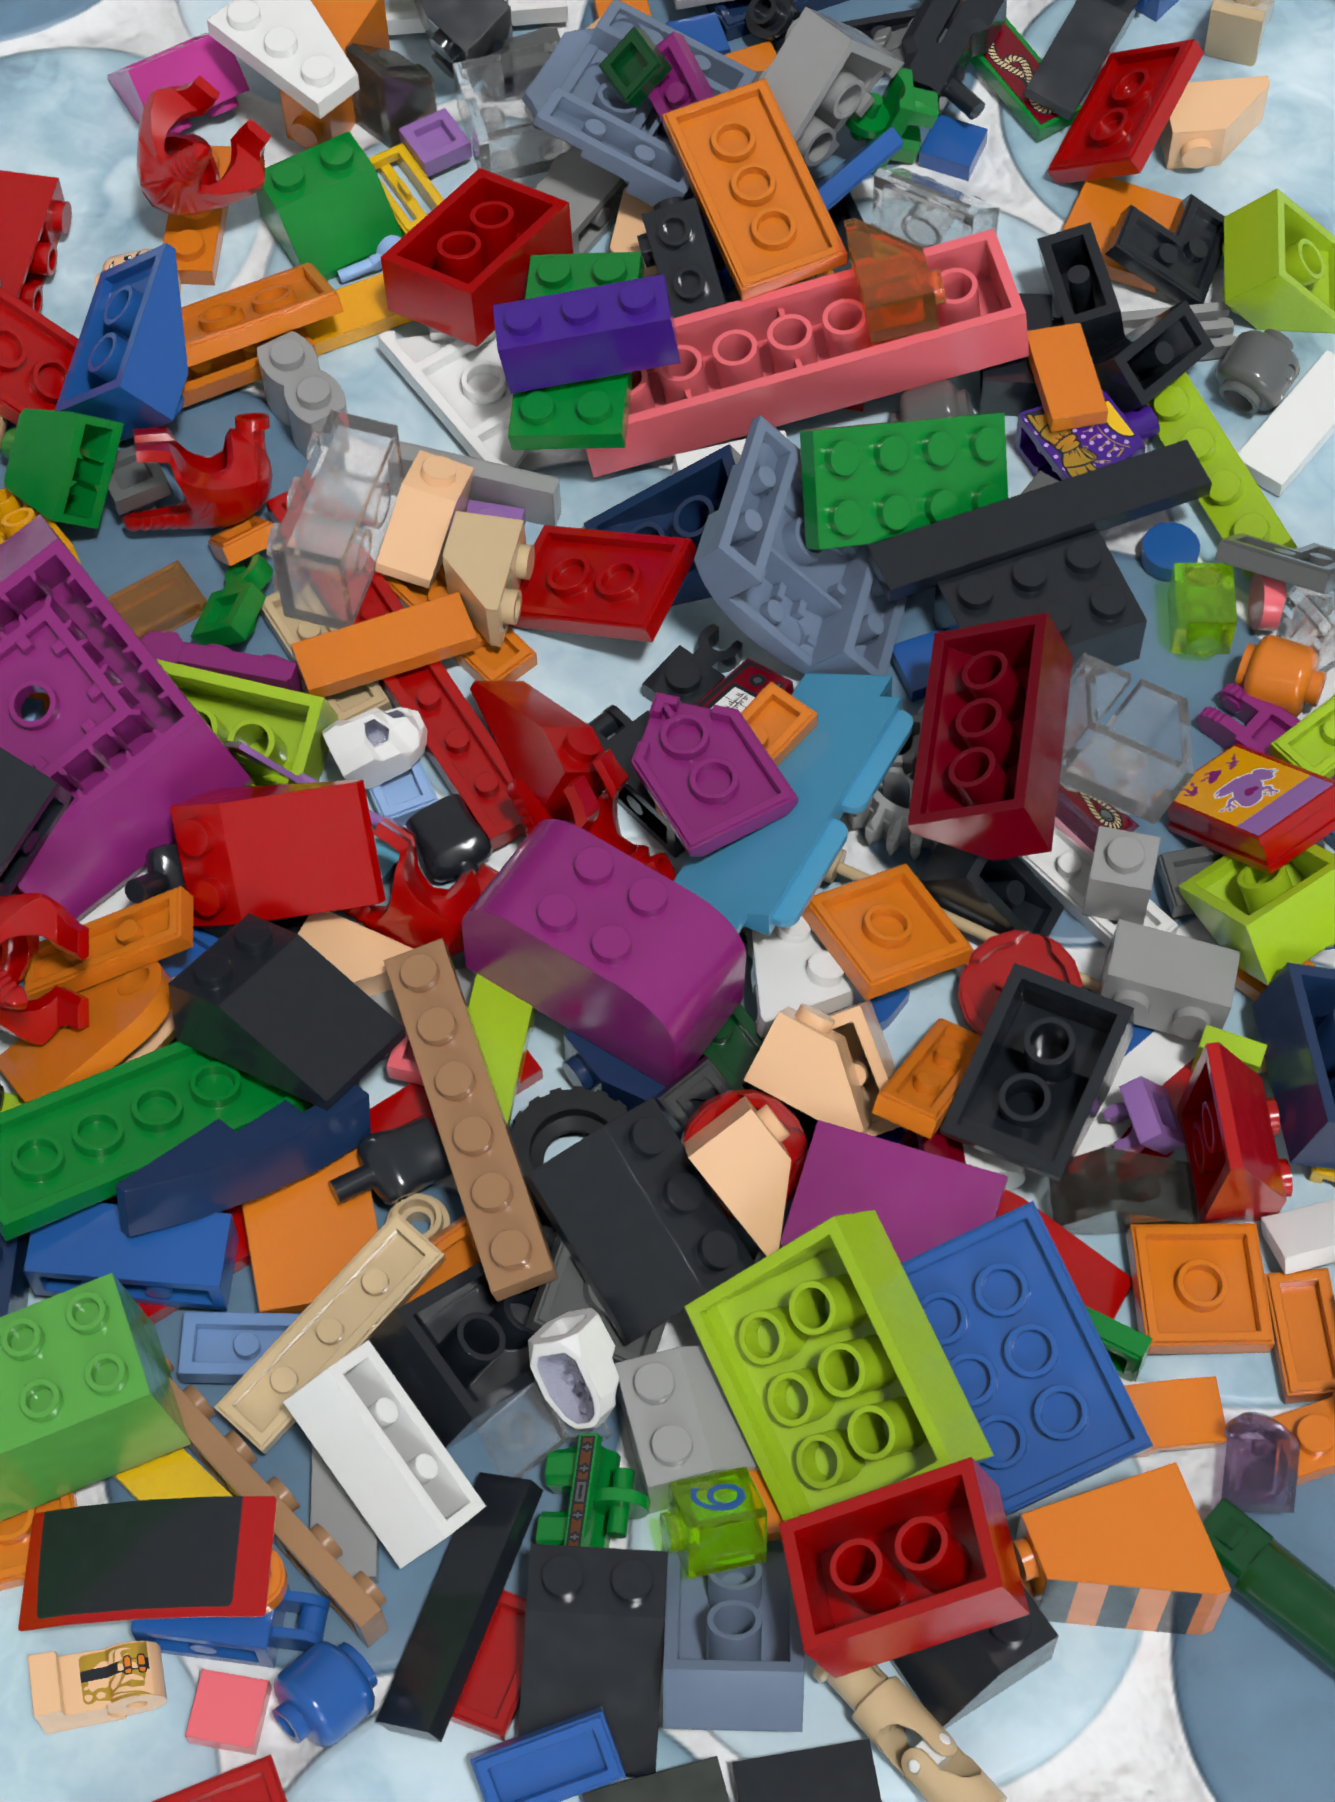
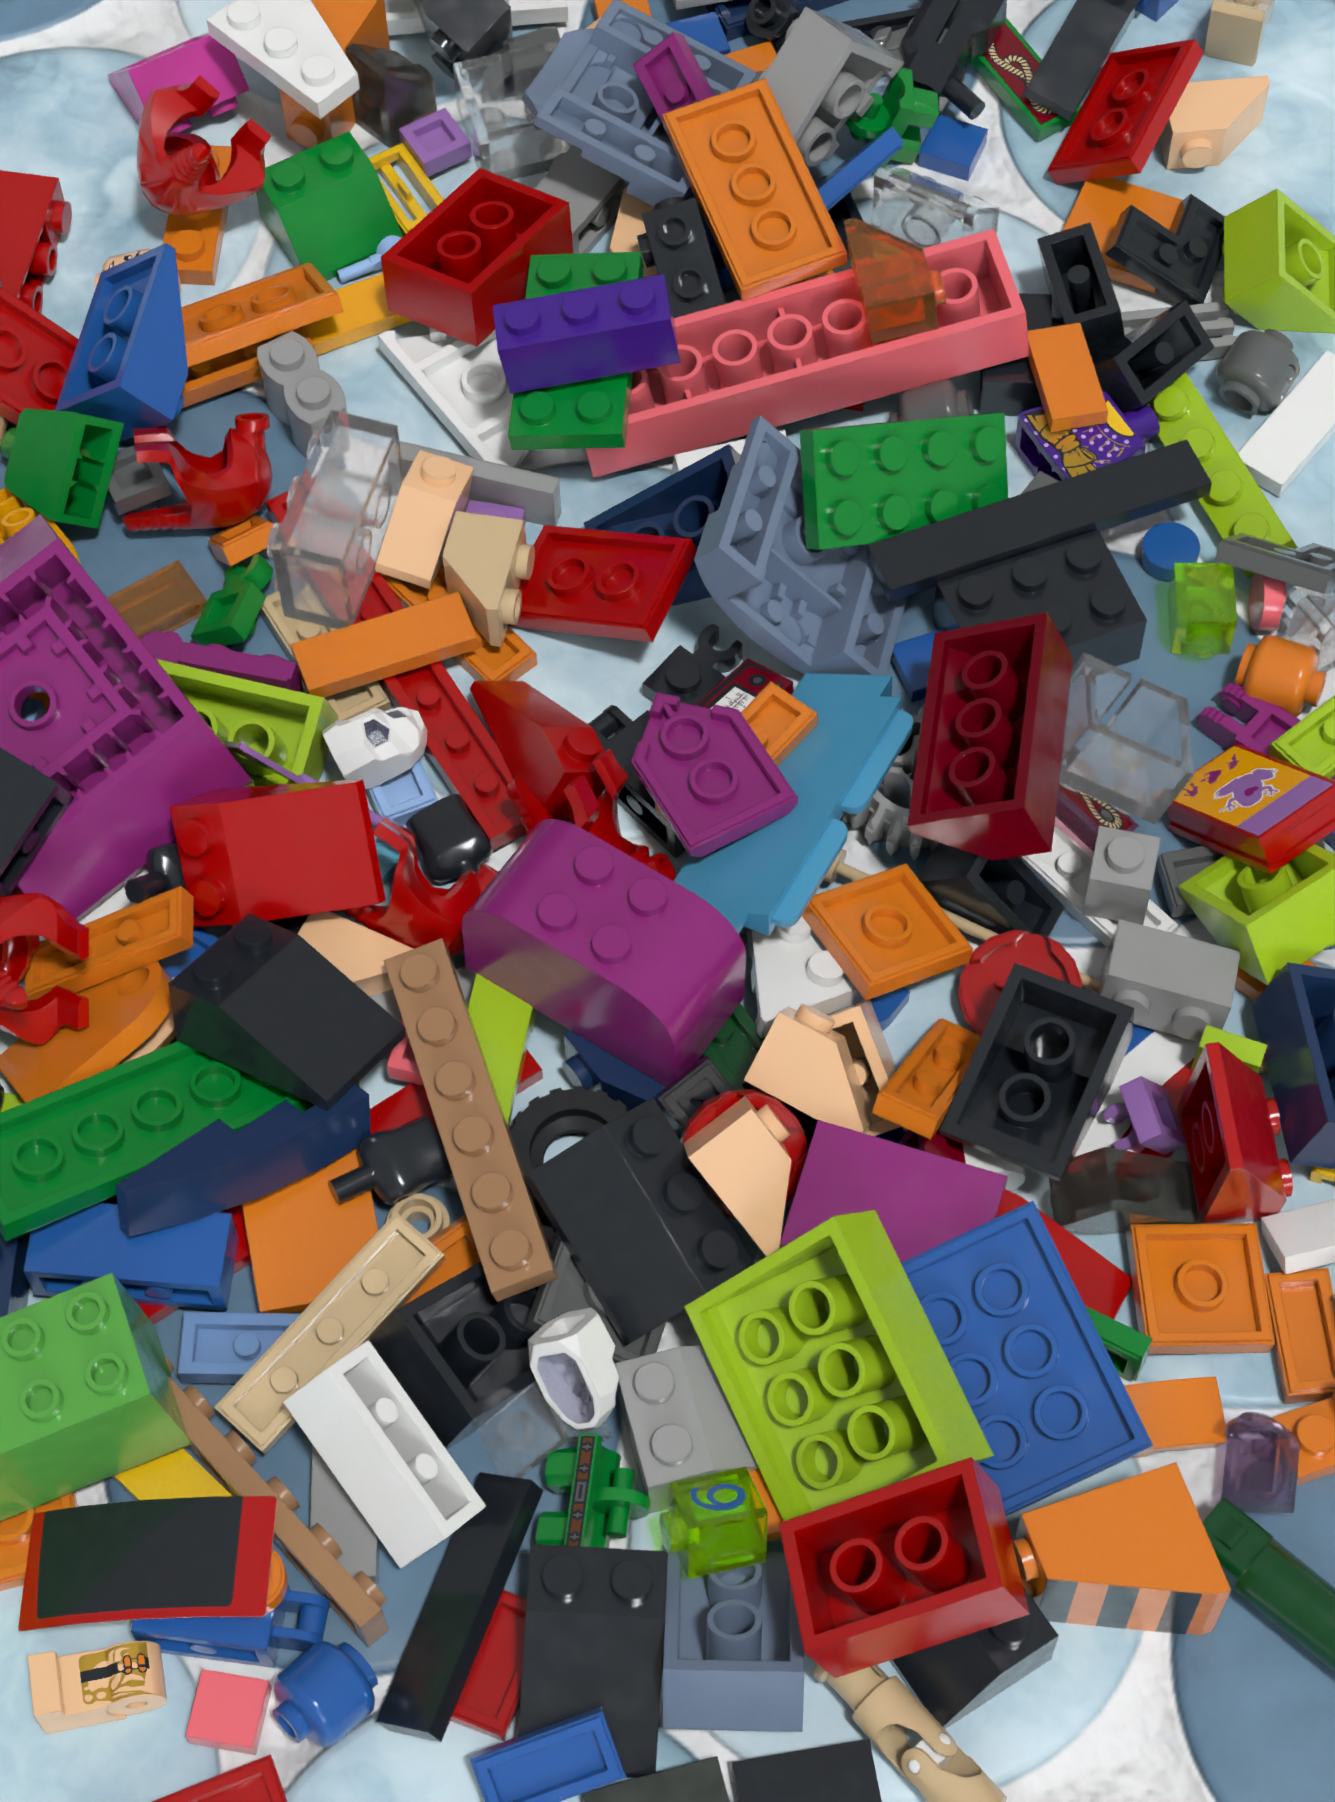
dark green tile [599,26,673,108] -> none

